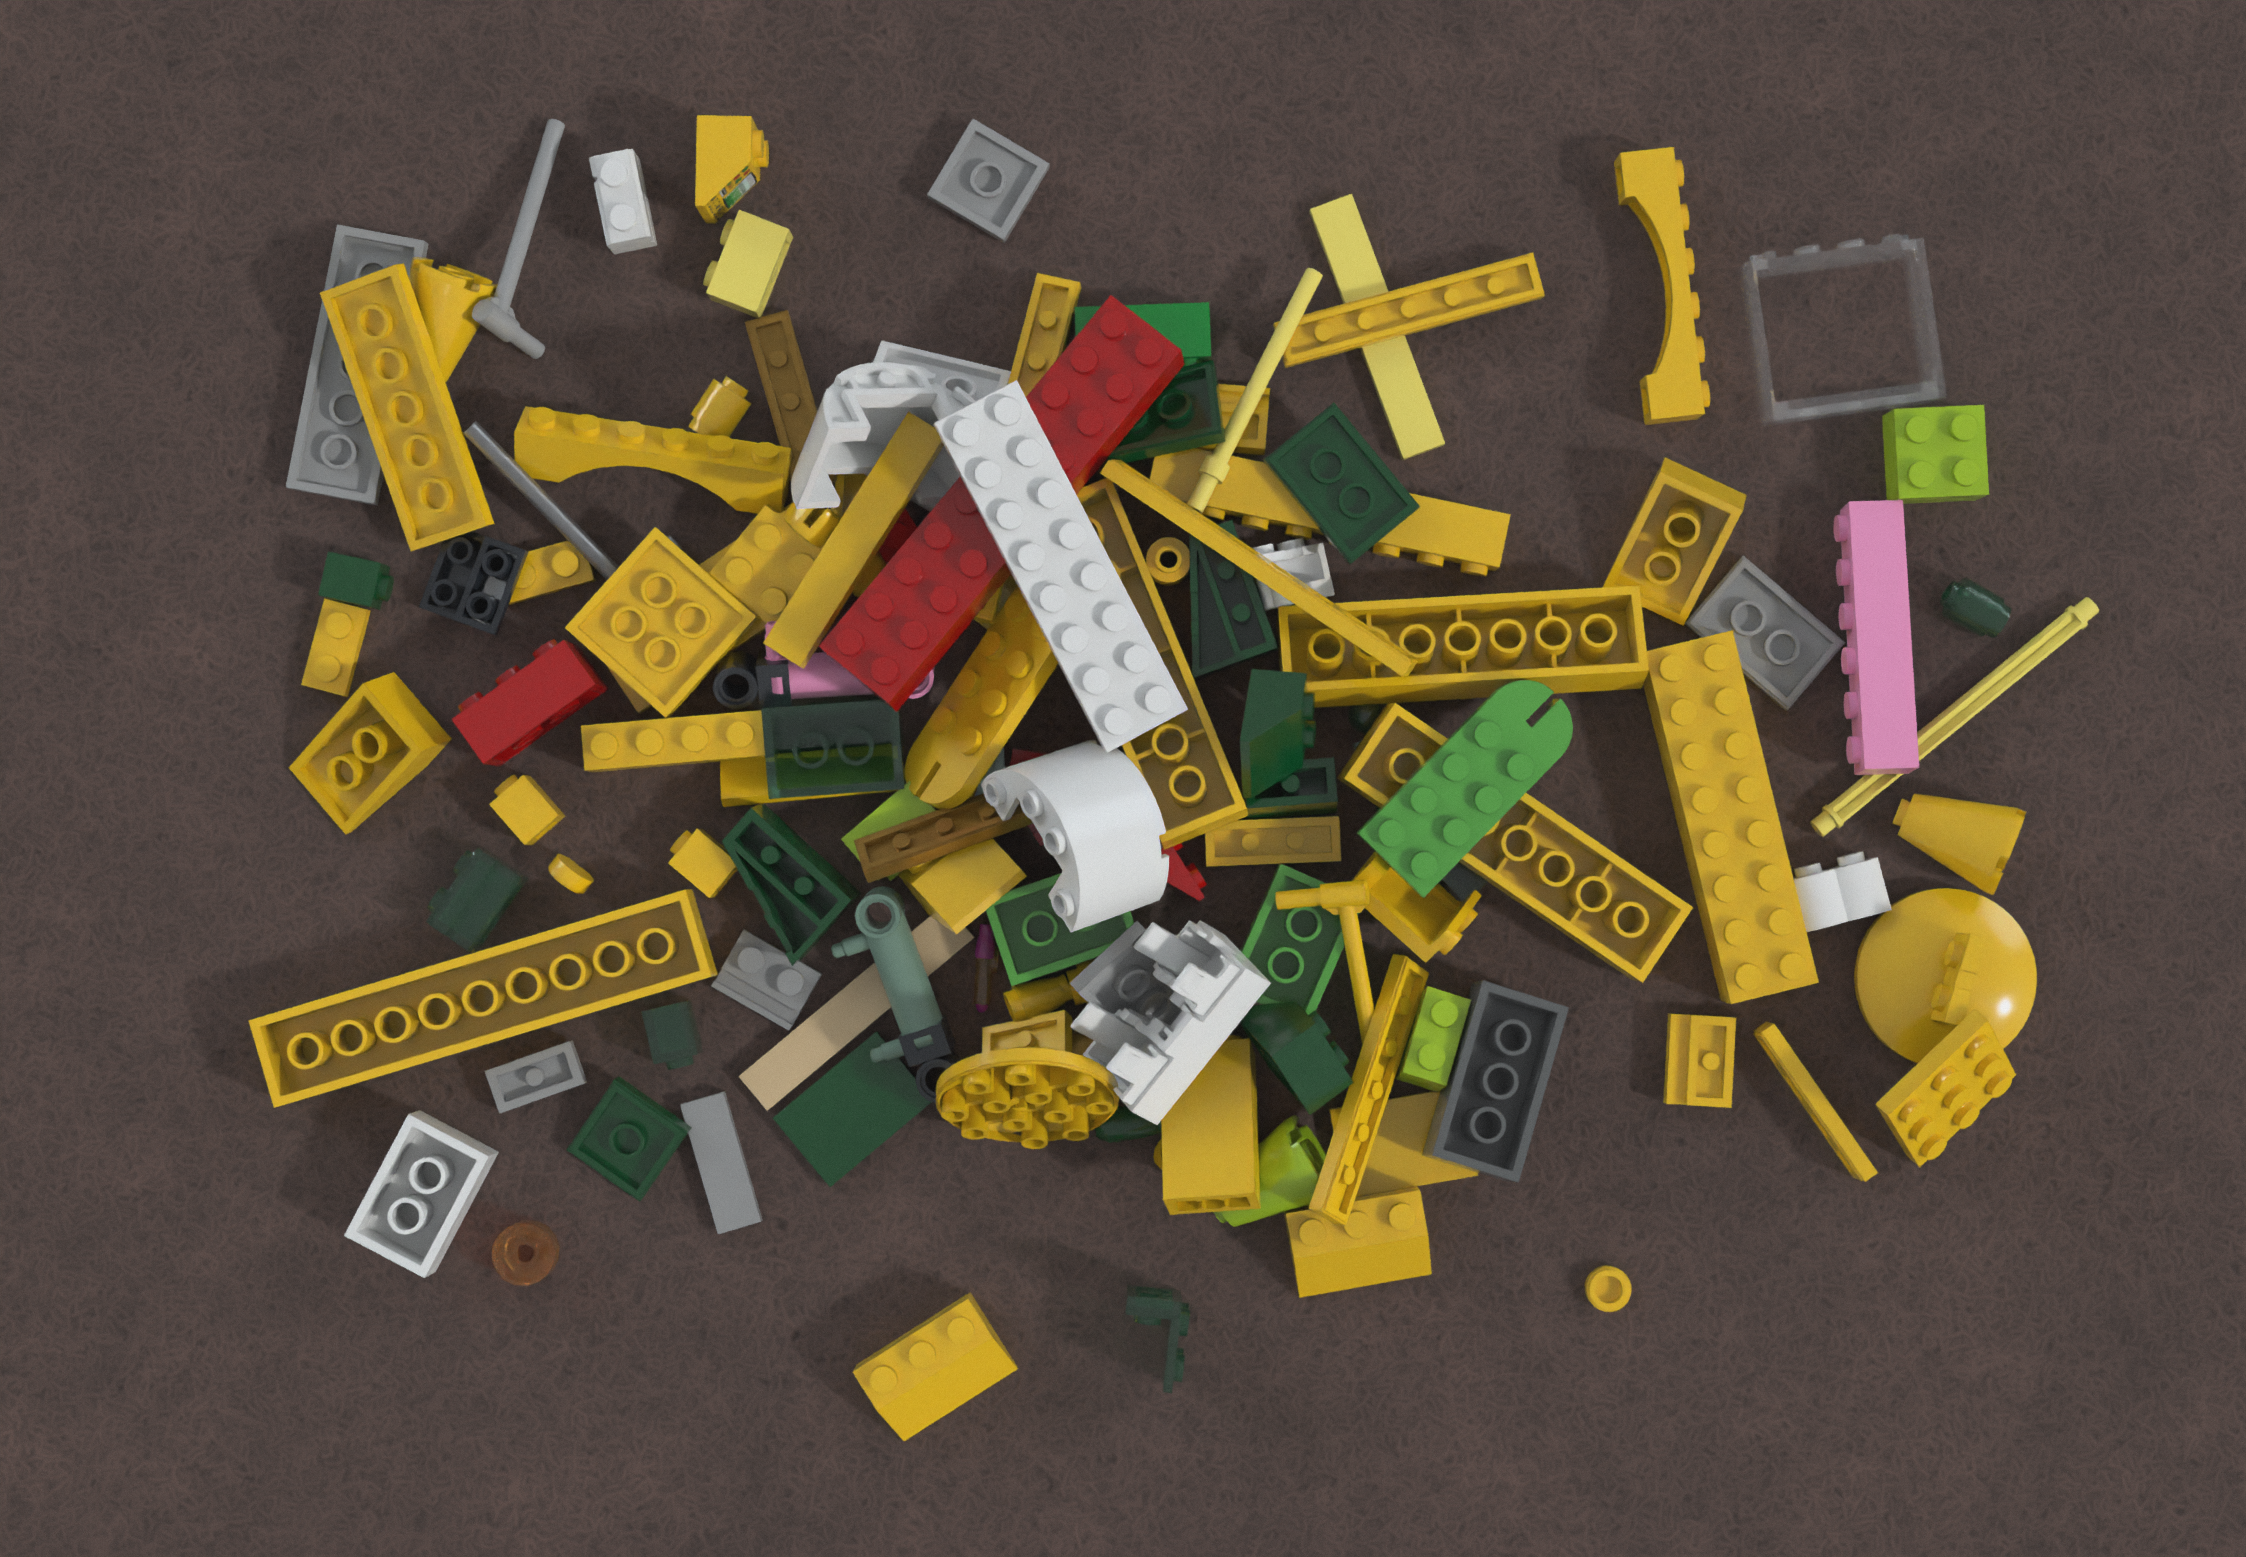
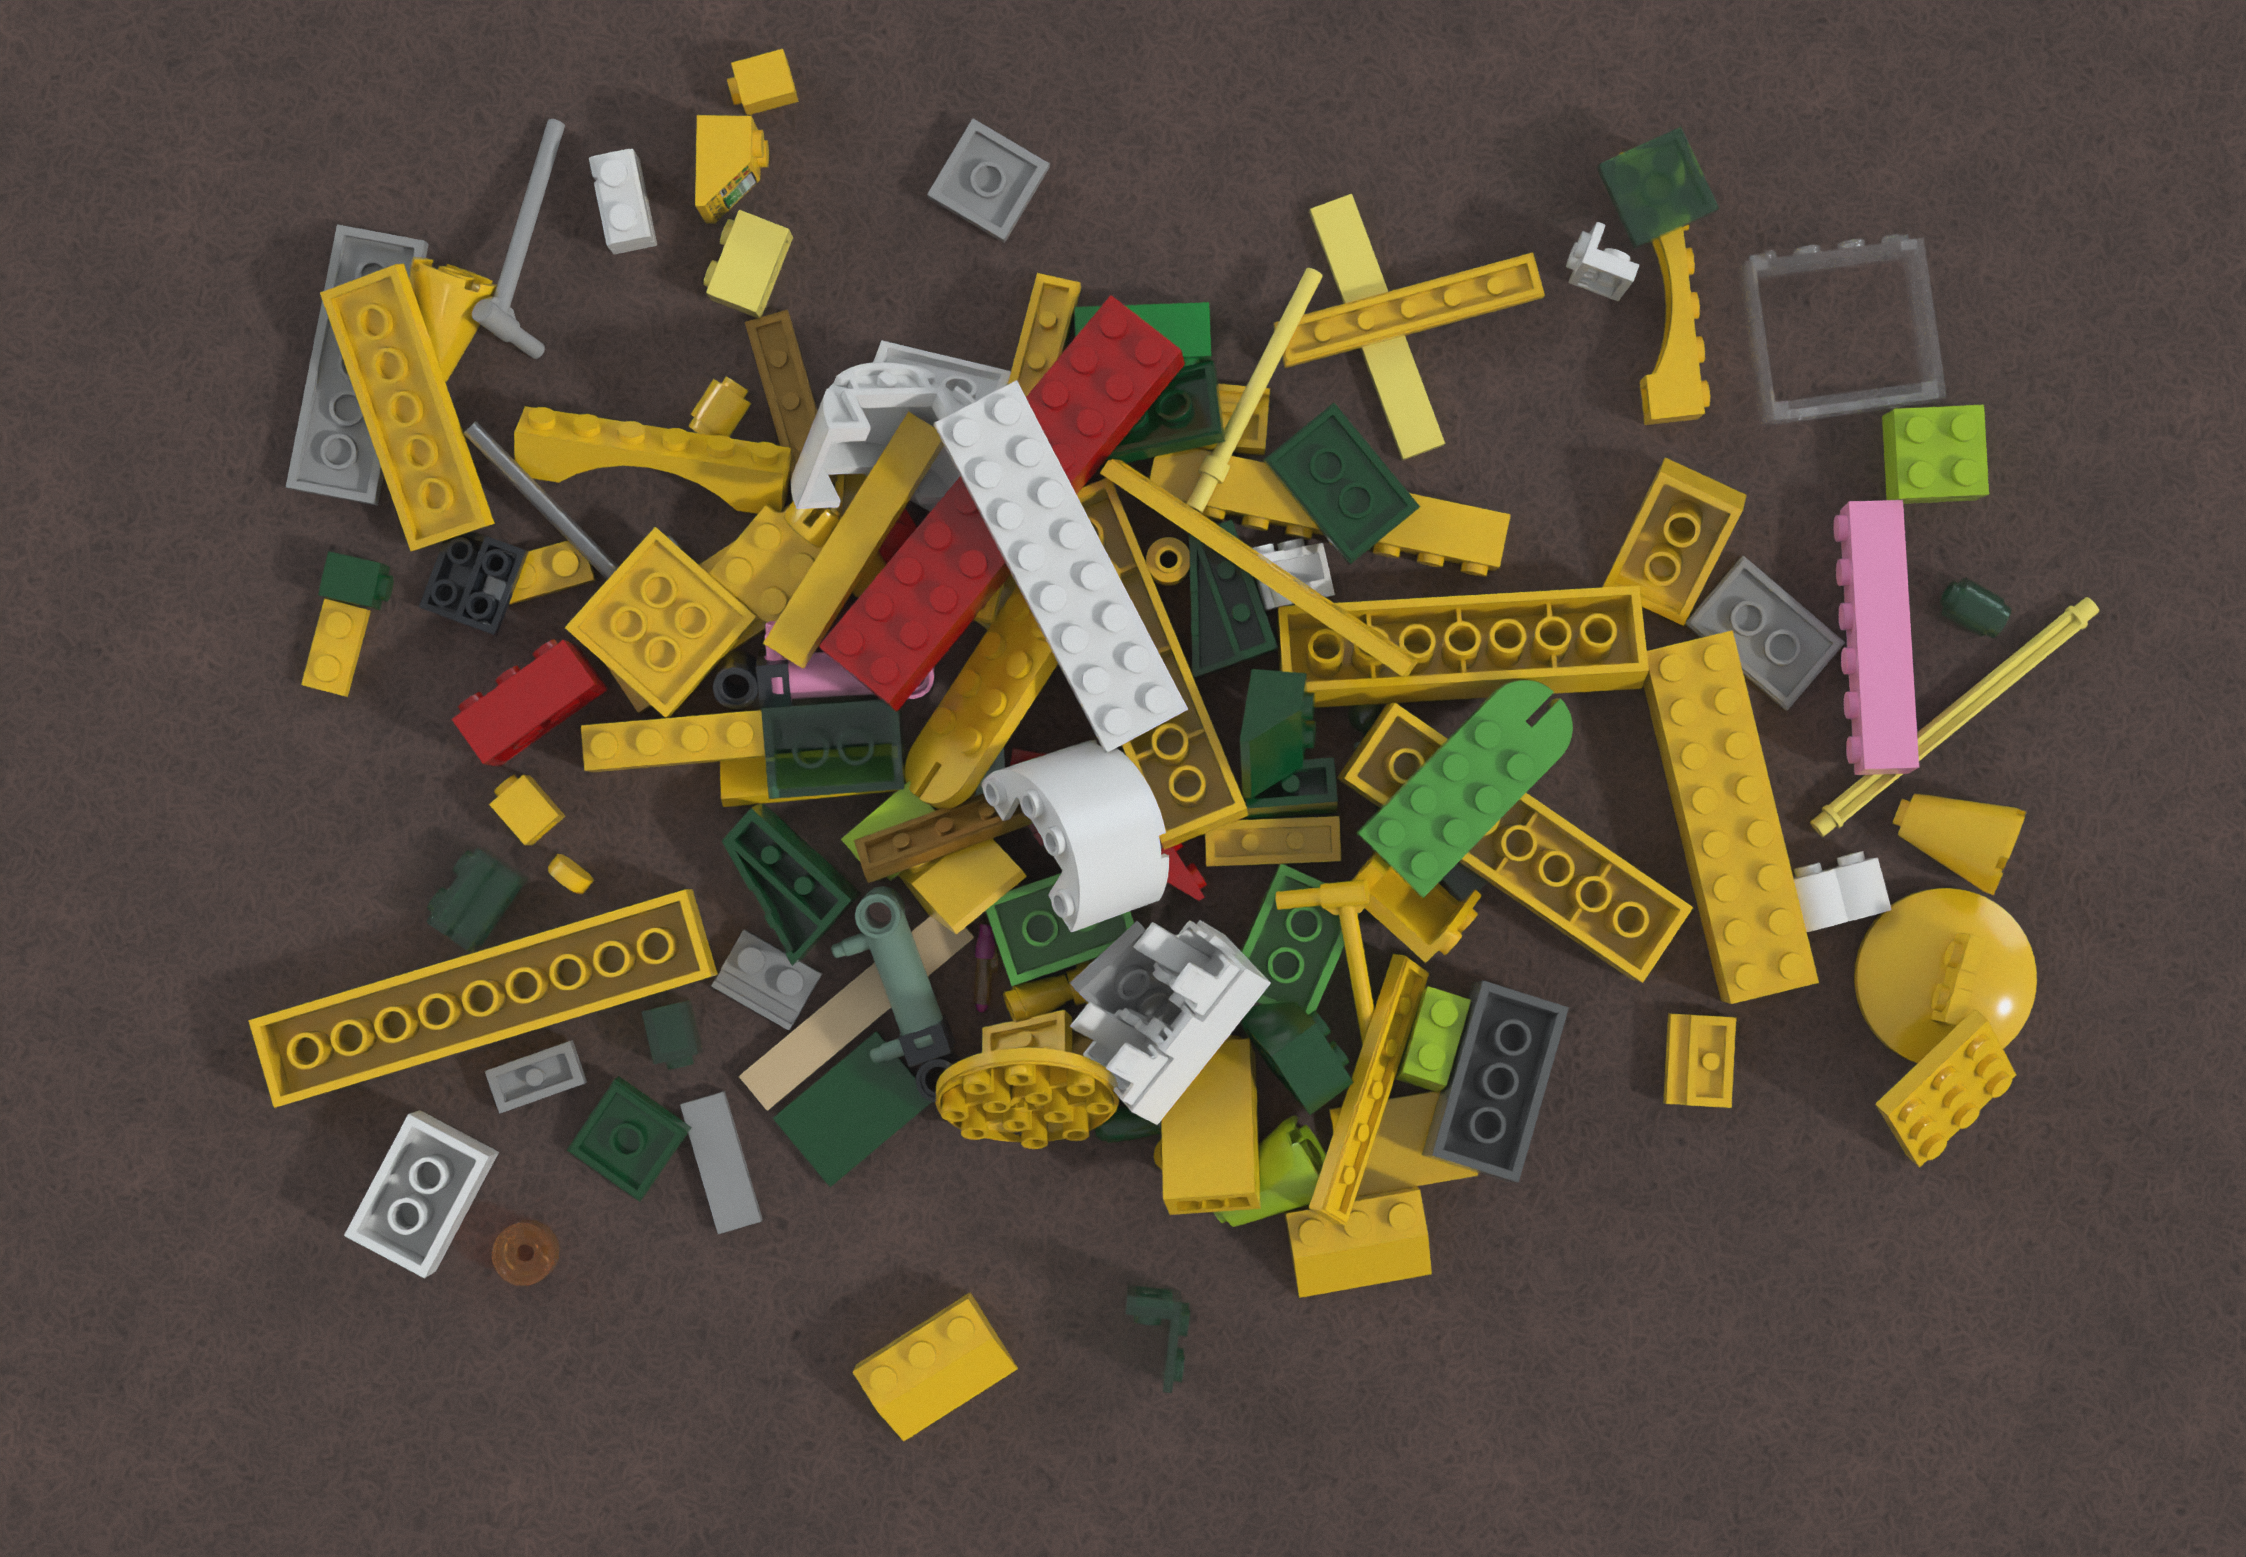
yellow slope [289,672,451,835] -> none
yellow brick [668,828,738,898] -> none
yellow tile [1585,1265,1631,1312] -> none
yellow tile [1753,1022,1878,1182] -> none
none -> yellow brick [727,49,799,116]
none -> white bracket [1566,222,1639,301]
none -> clear green plate [1597,127,1719,249]

